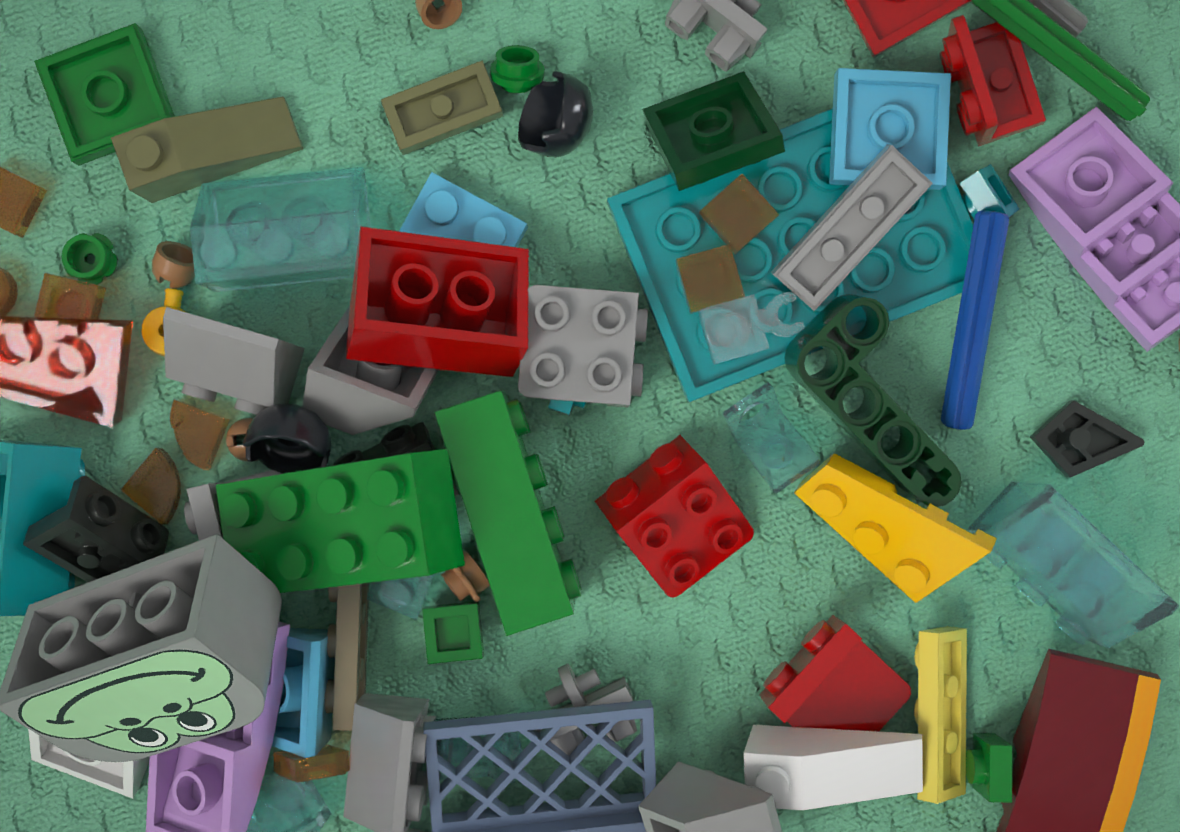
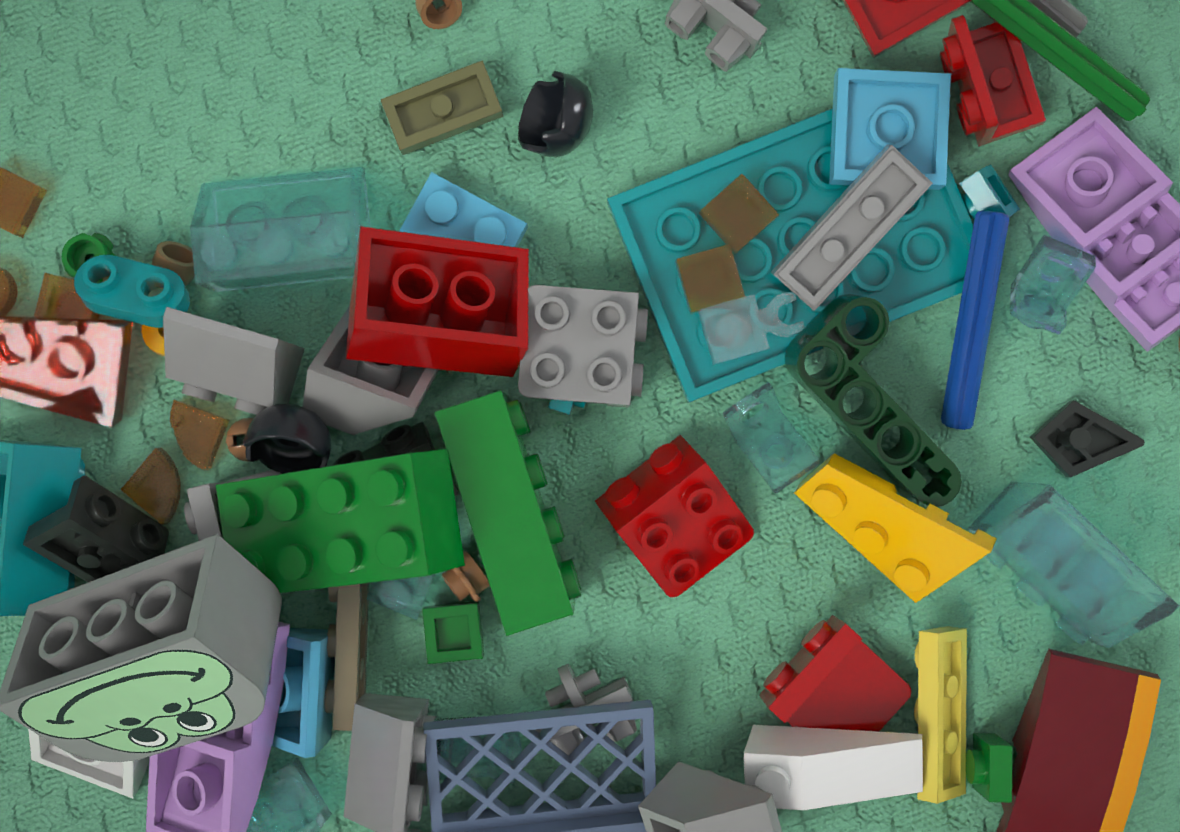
green tile [34,23,175,166] -> none
olive slope [111,96,303,203] -> none
clear orange tile [273,744,350,783] -> none
green plate [490,45,545,93] -> none
dark green plate [642,71,785,191] -> none
none -> teal plate [74,255,190,328]
none -> clear light blue bracket [1010,235,1096,335]

